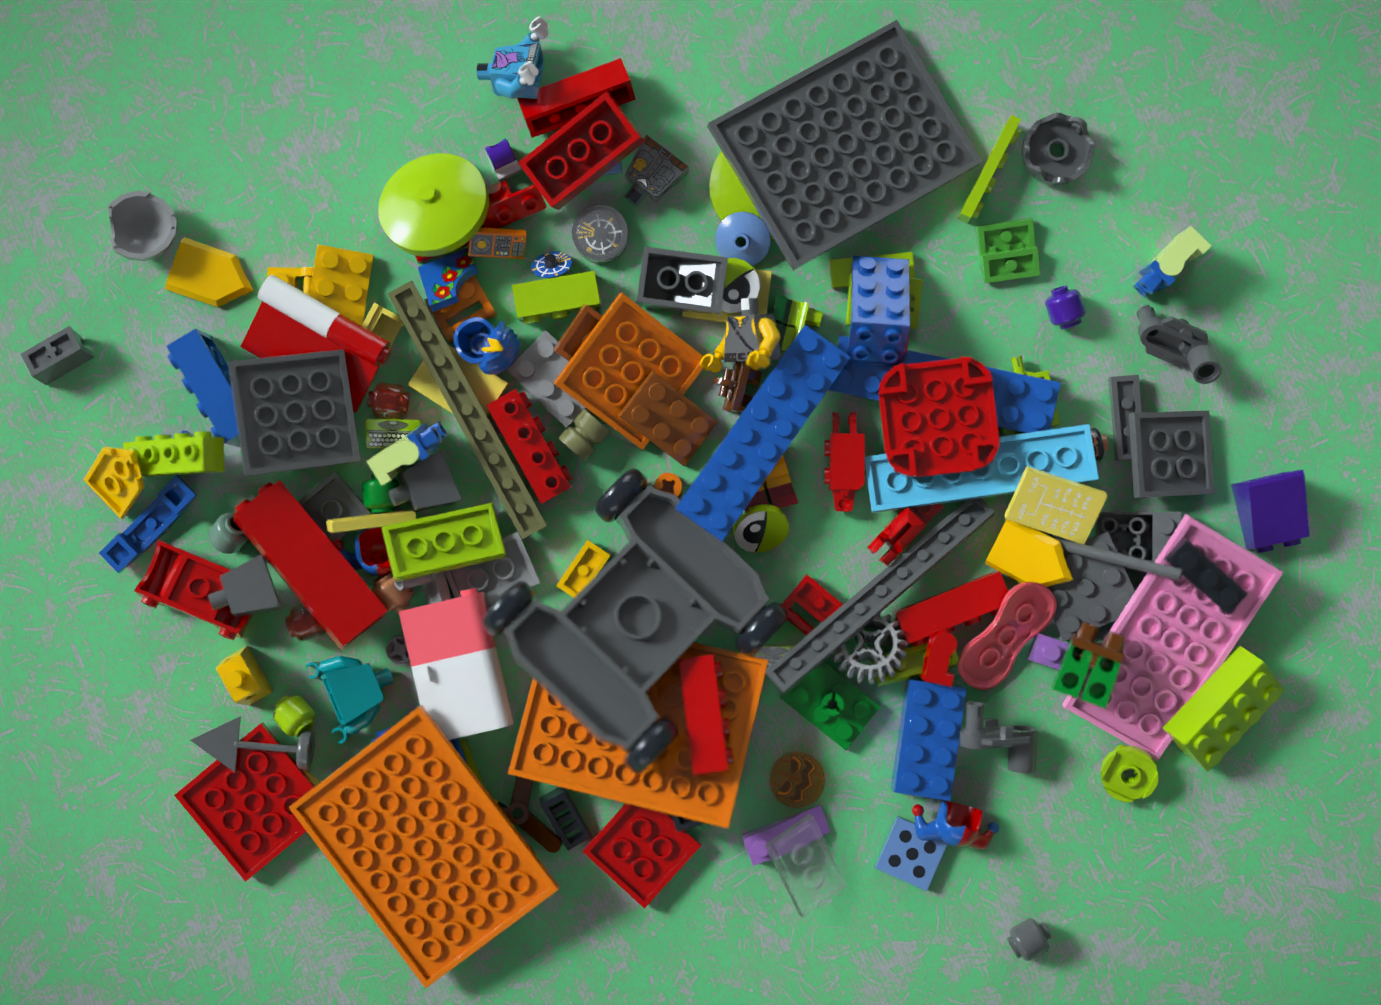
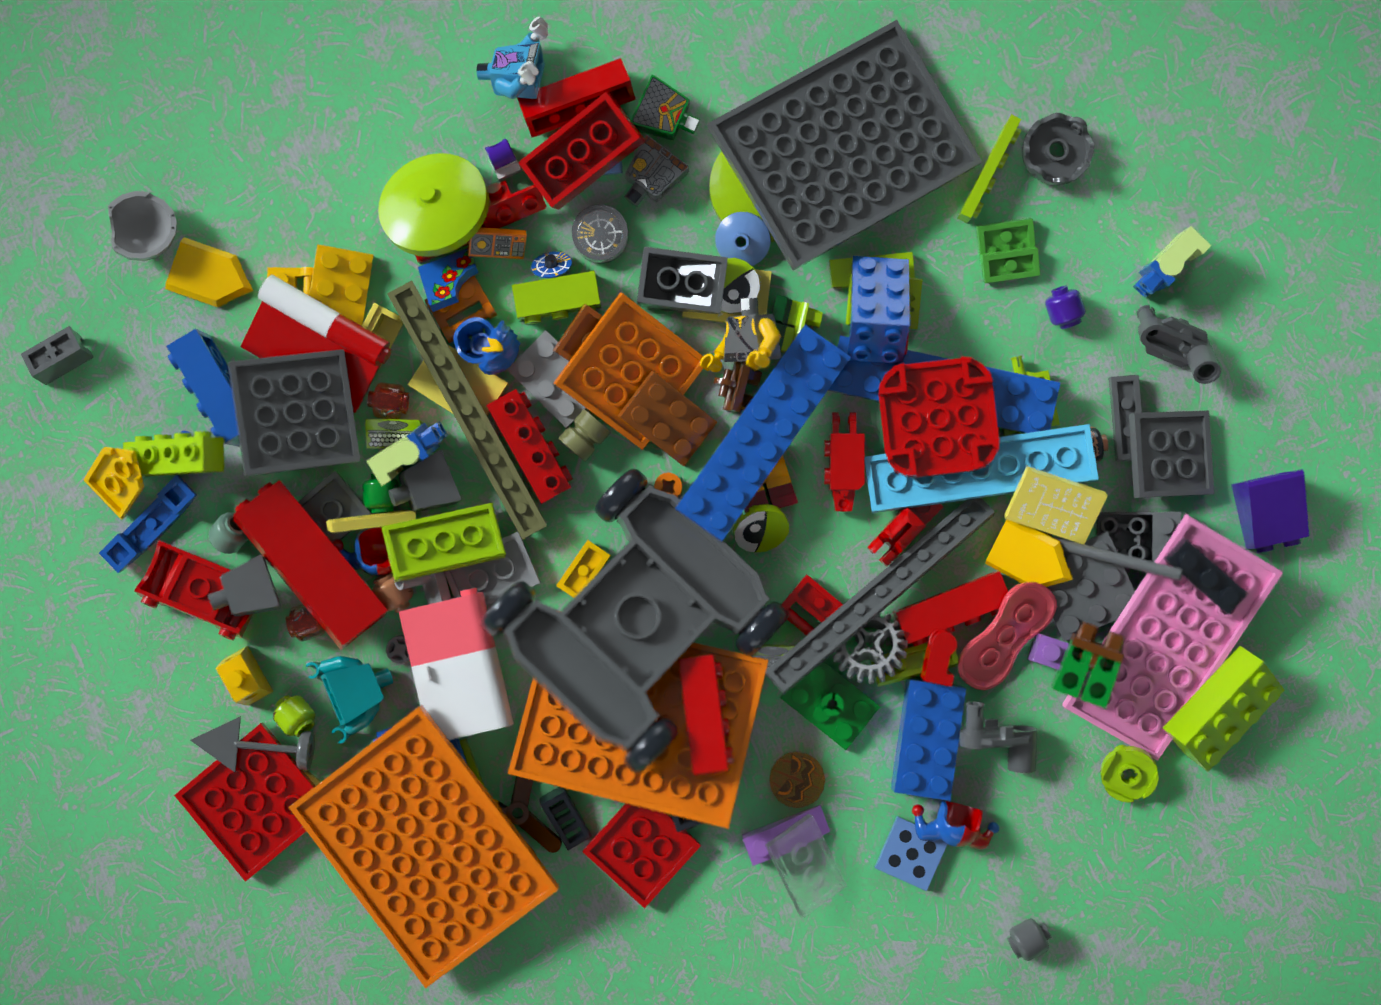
none -> torso [631,75,700,140]

